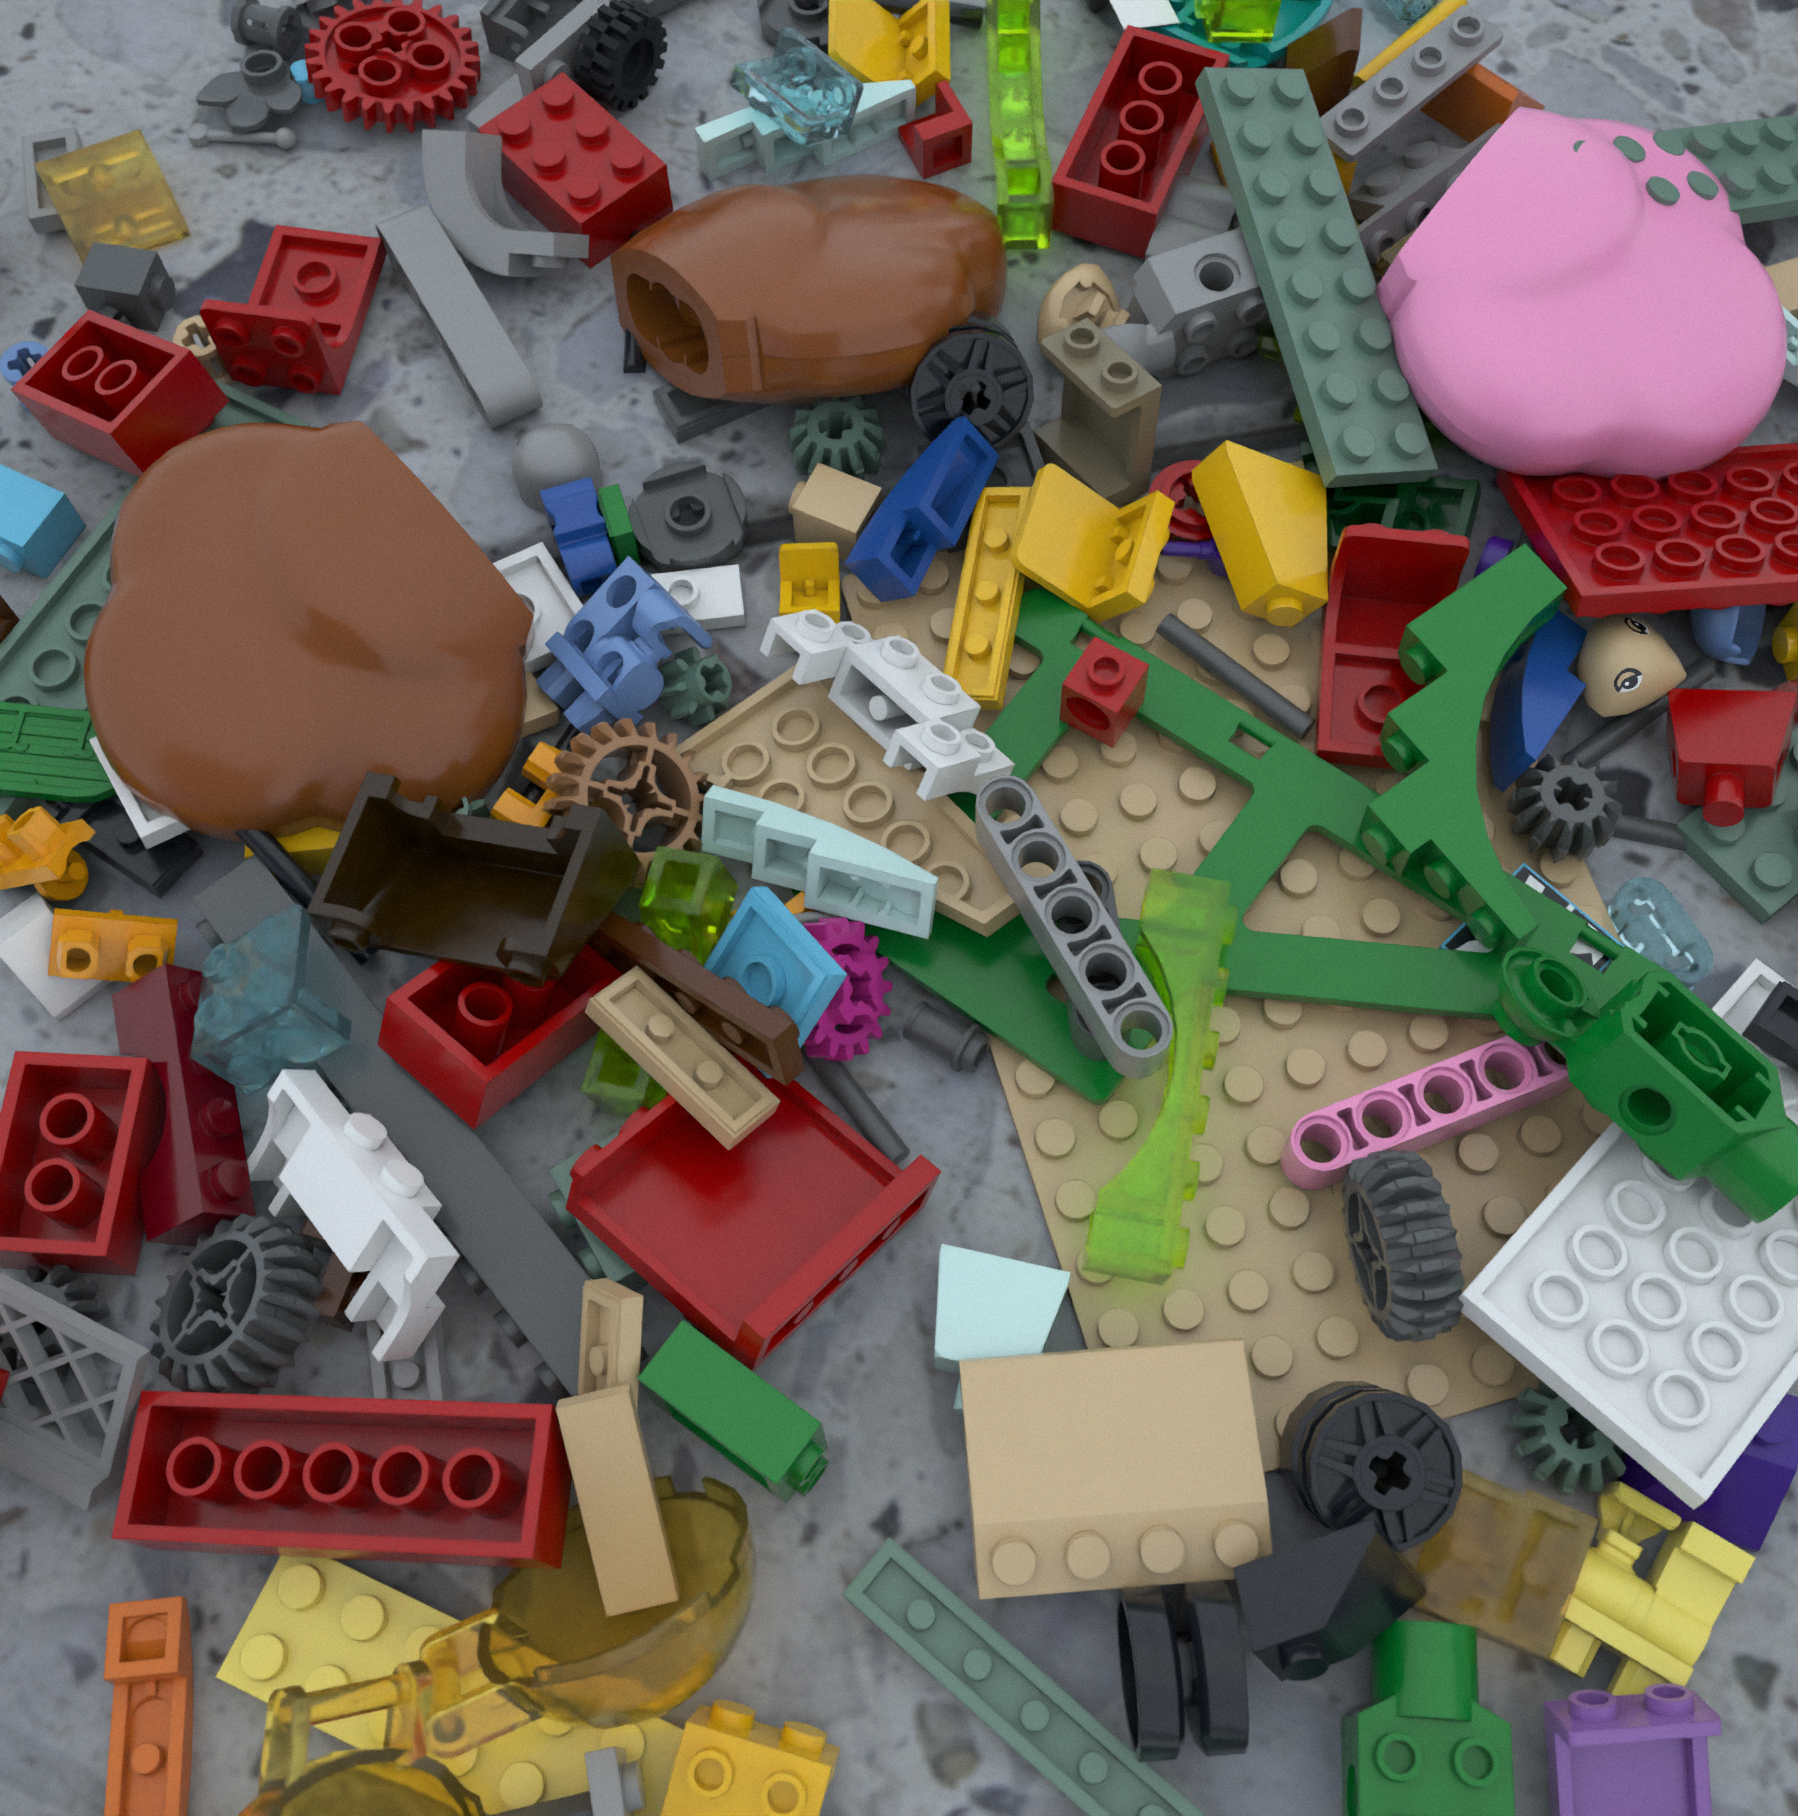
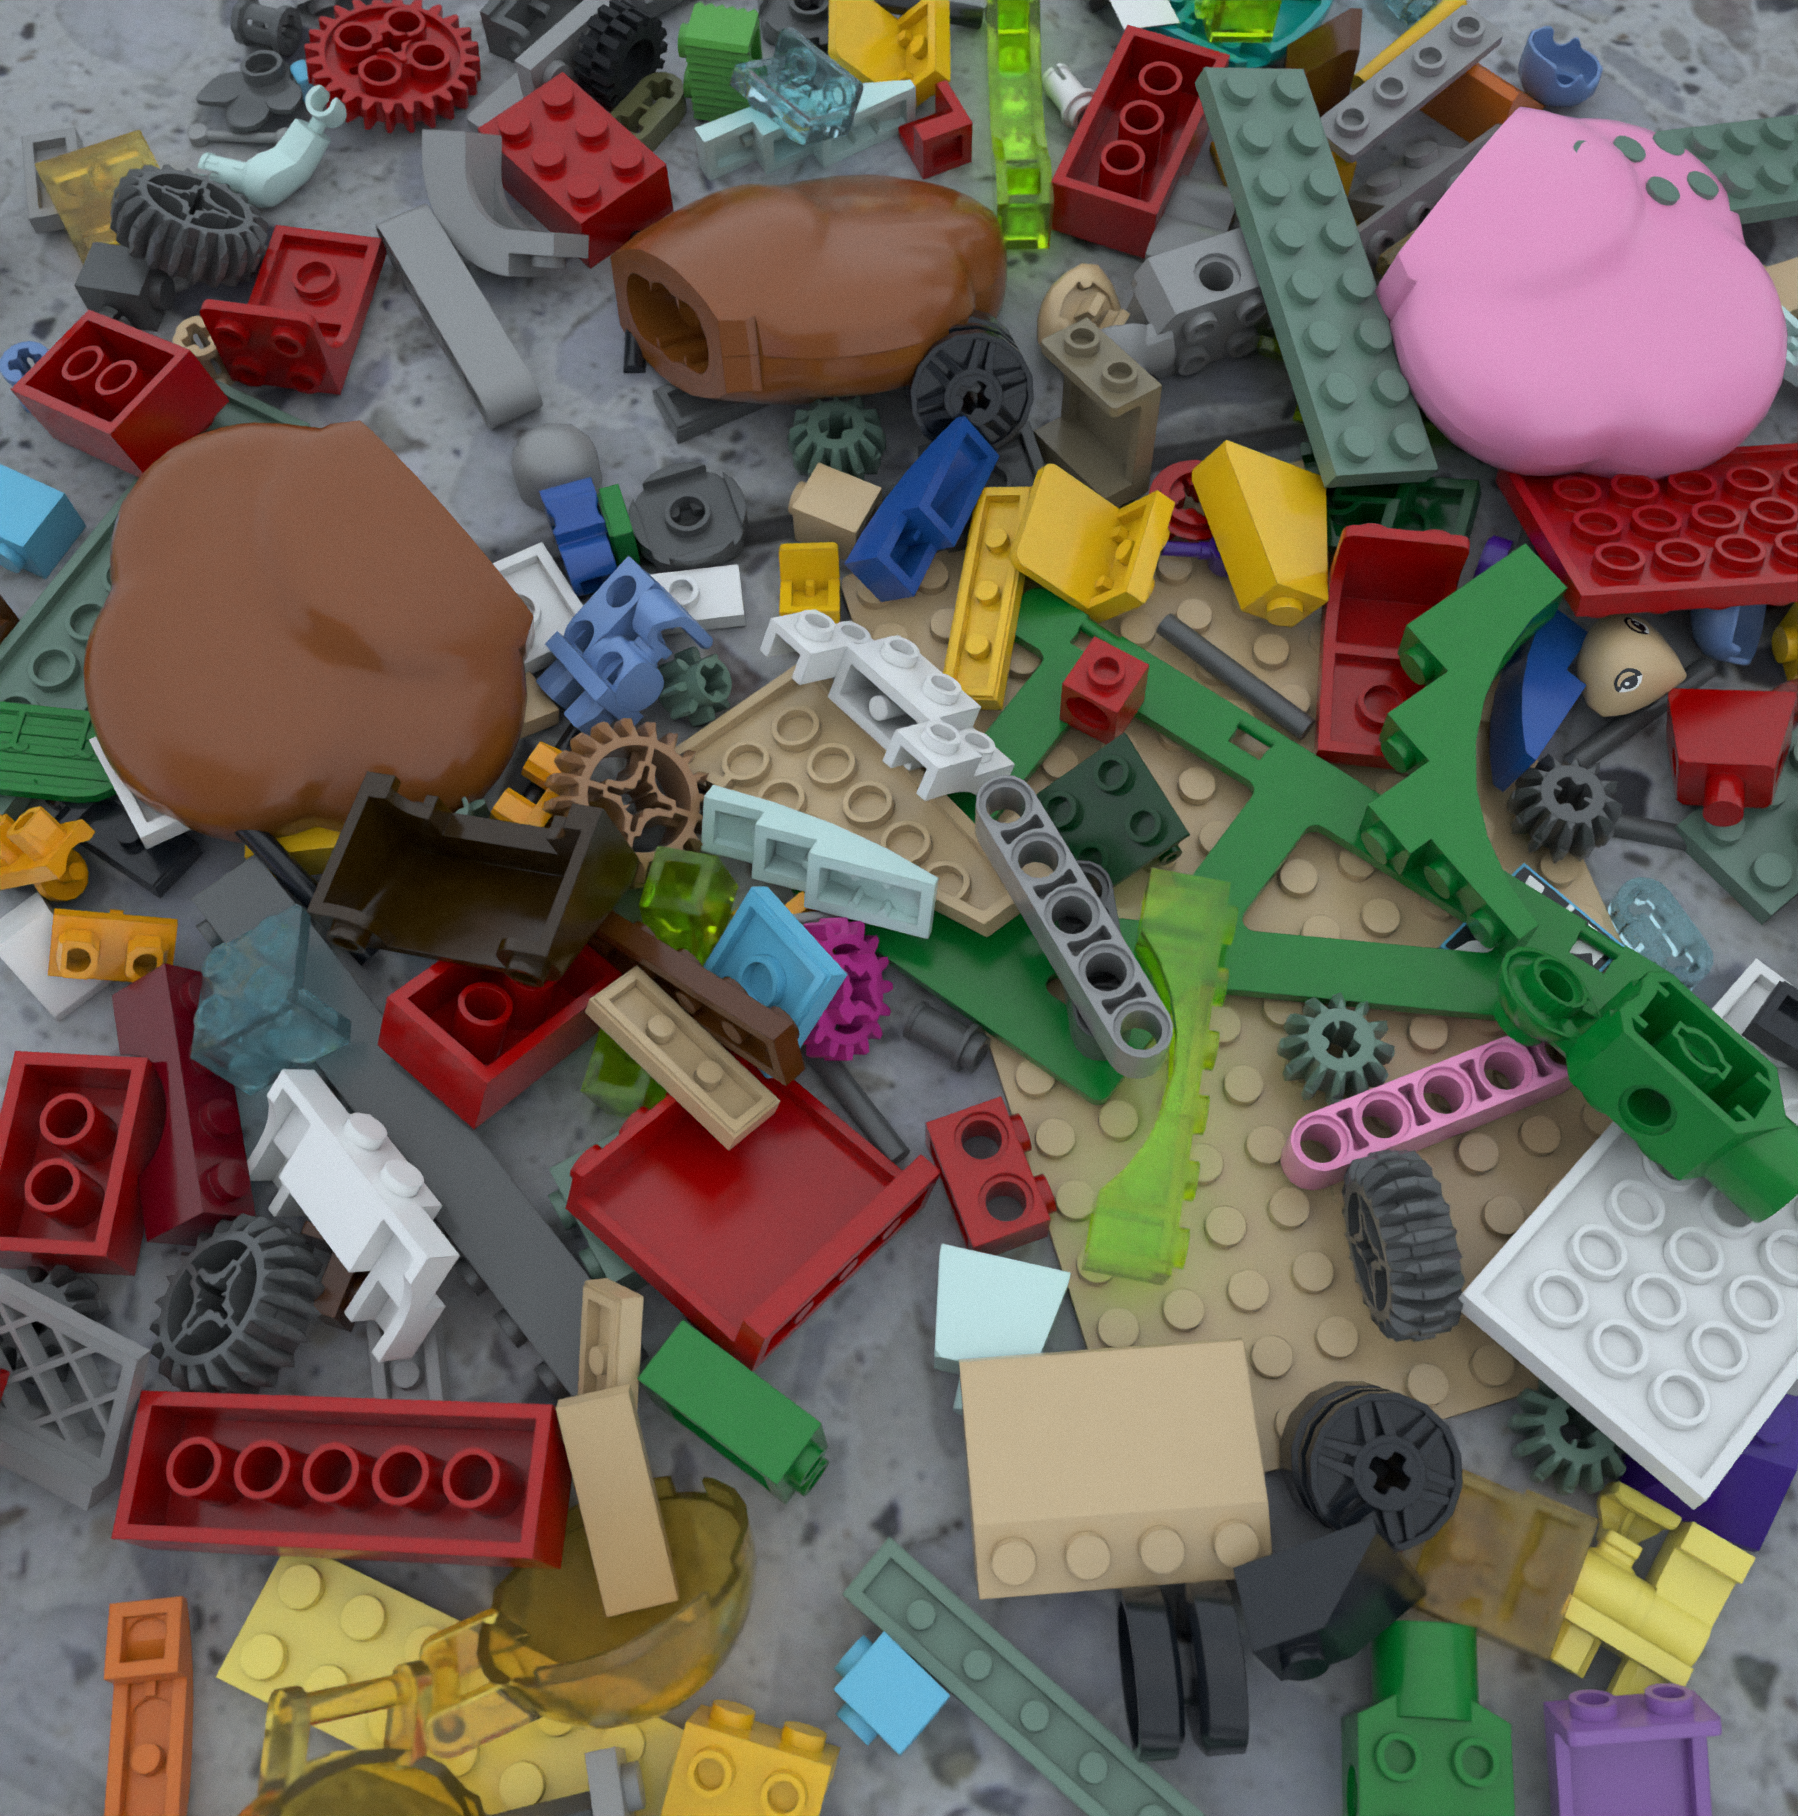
none -> dark grey gear [110,164,268,288]
none -> light aqua arm [197,85,347,208]
none -> olive beam [610,72,687,152]
none -> bright green brick [677,1,766,121]
none -> medium azure brick [833,1631,950,1757]
none -> red brick [925,1096,1057,1255]
none -> dark green hinge [1036,732,1190,888]
none -> white pin [1040,63,1095,129]
none -> sand green gear [1277,992,1395,1106]
none -> medium blue hair [1518,26,1603,107]

